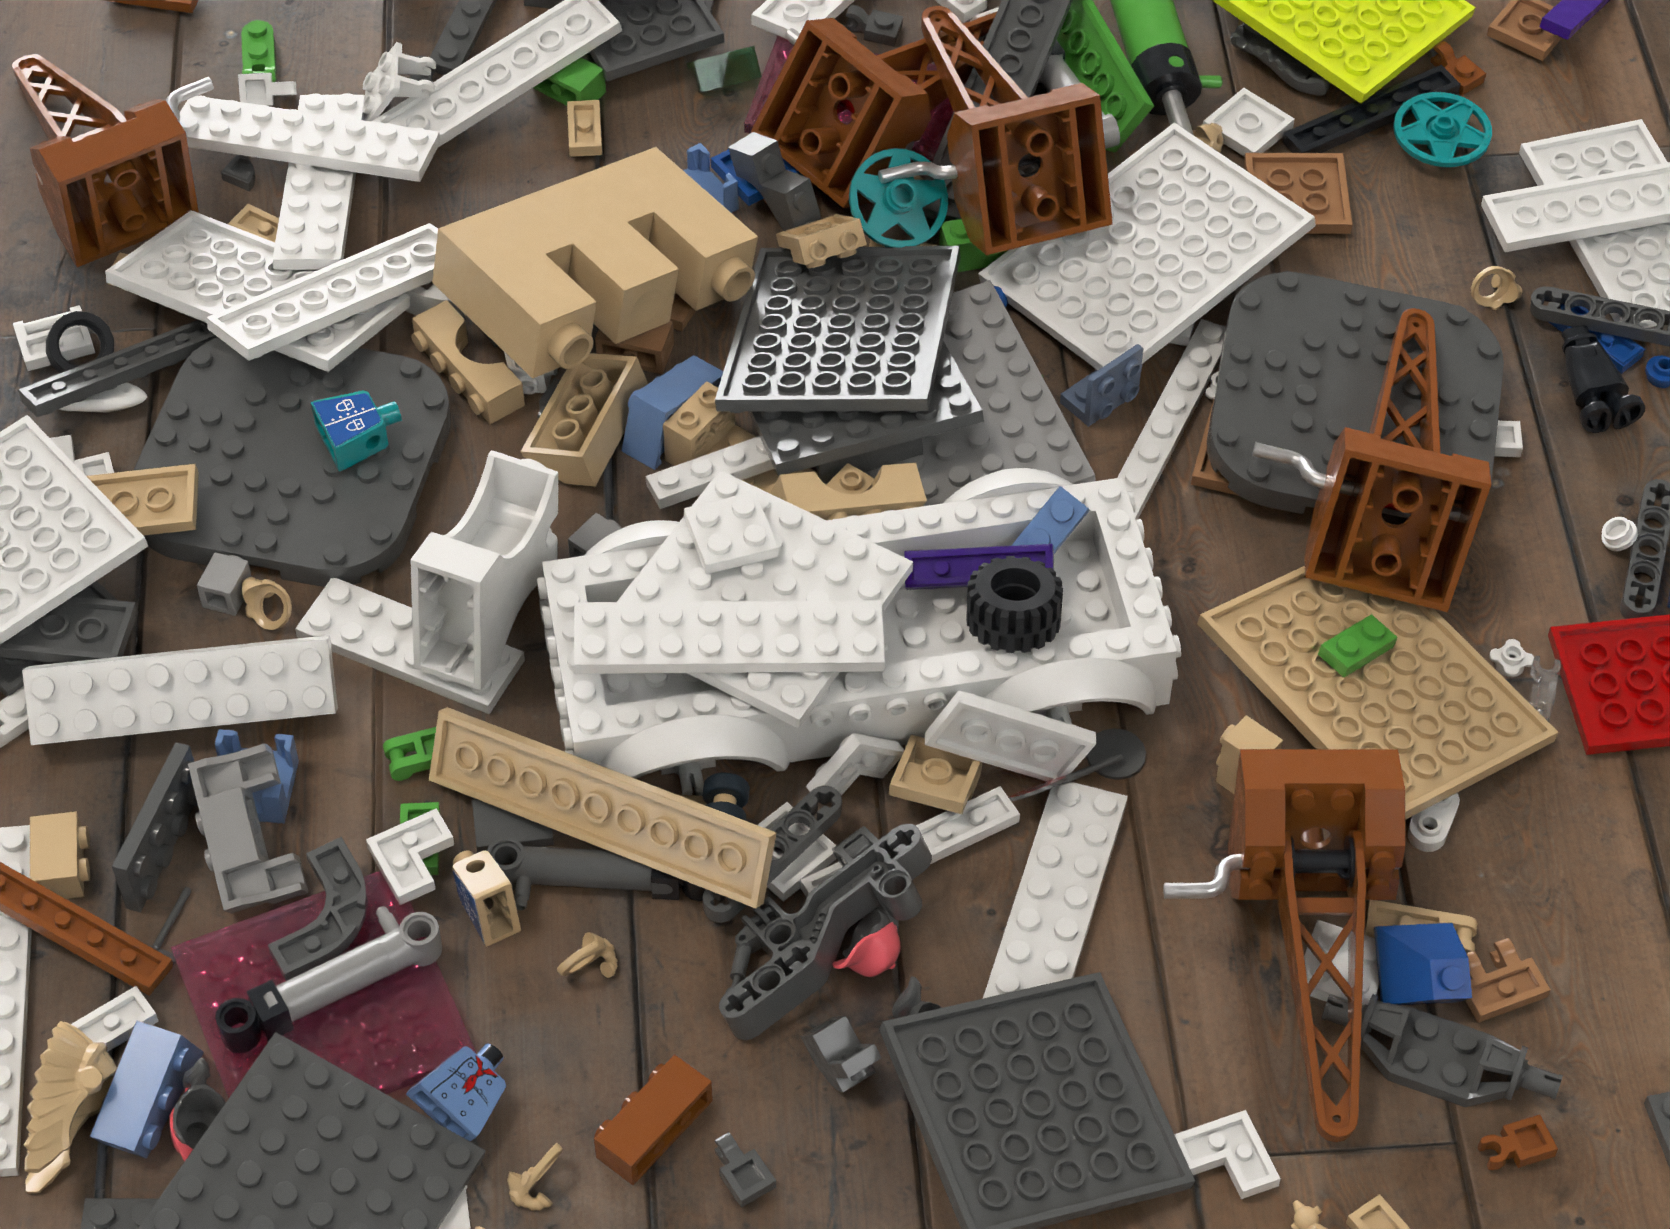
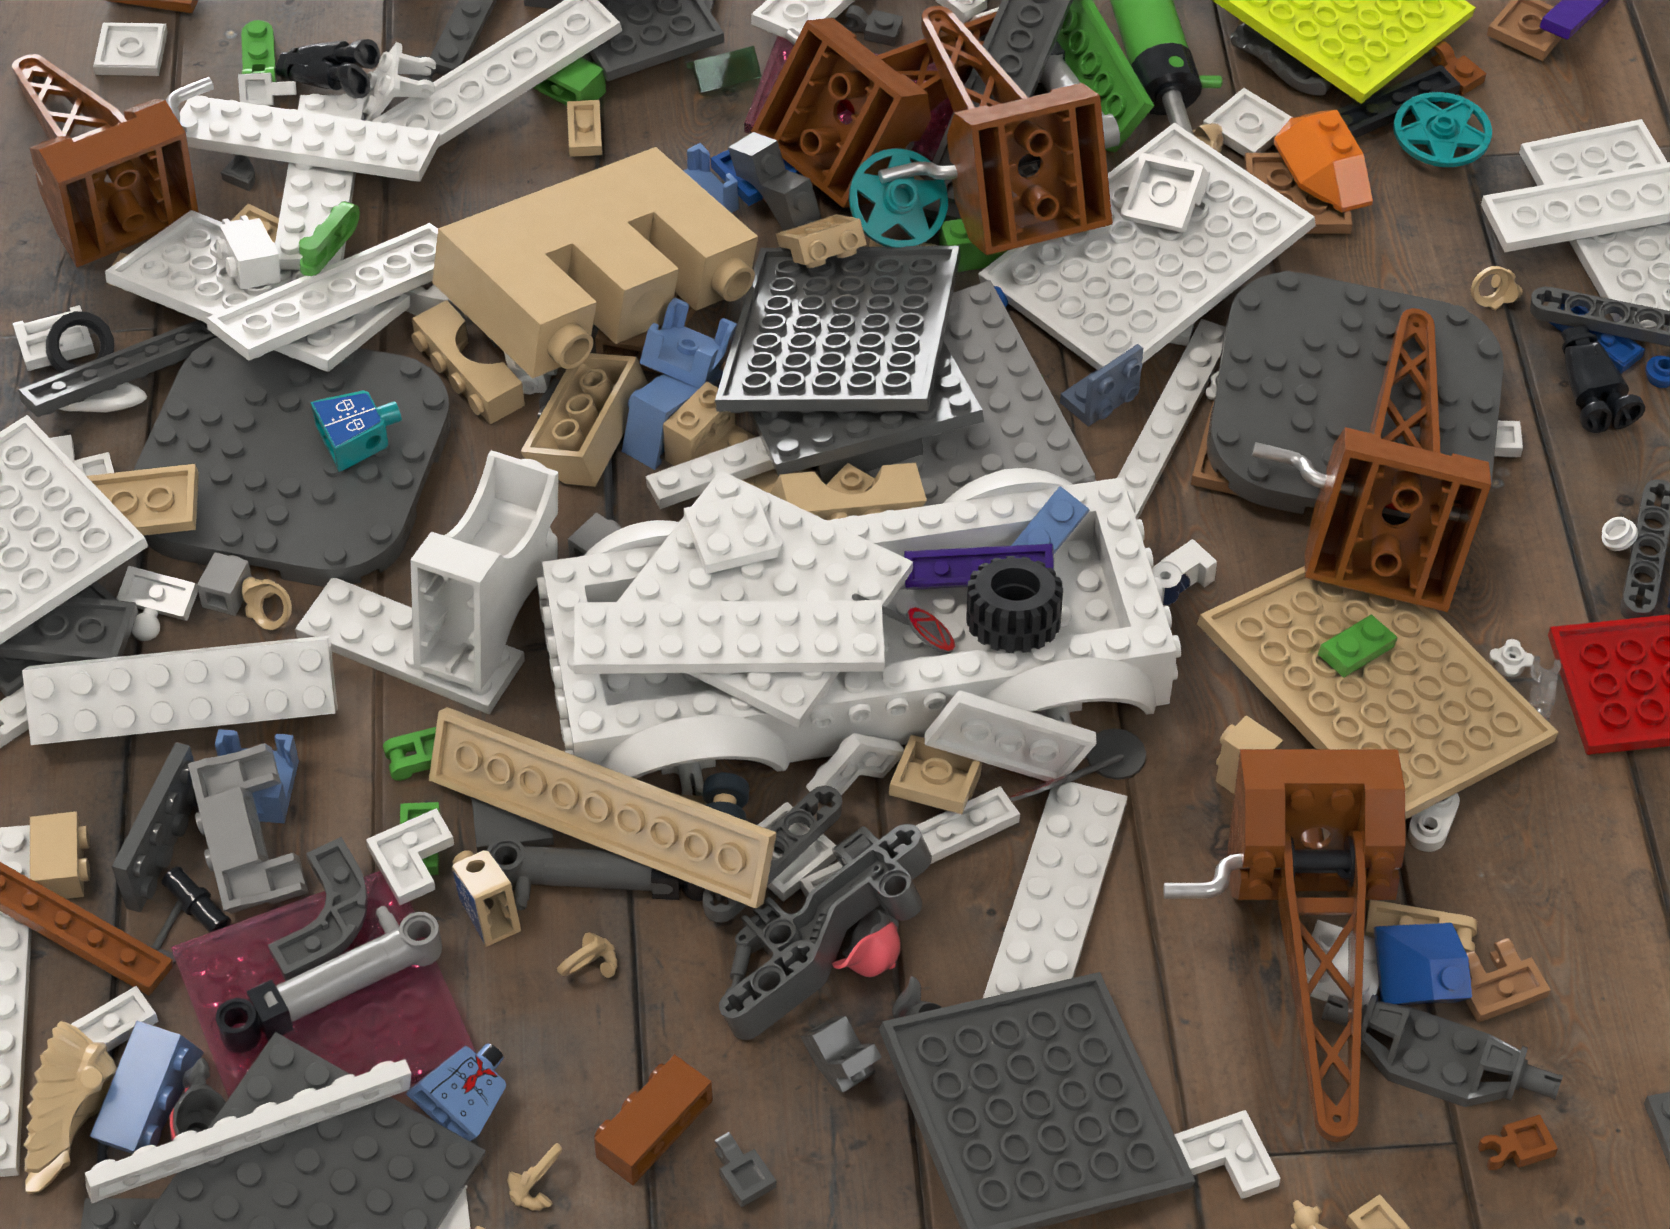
none -> white plate [85,1059,411,1203]
none -> white tile [93,23,168,76]
none -> white plate [116,566,198,641]
none -> black pin [162,866,231,937]
none -> white brick [216,215,280,290]
none -> black piece [275,39,380,98]
none -> bright green plate [299,201,360,276]
none -> medium blue panel [640,297,737,388]
none -> dark grey piece [852,593,955,654]
none -> white plate [1120,152,1210,233]
none -> white leg [1152,539,1217,605]
none -> orange wedge [1273,110,1373,213]

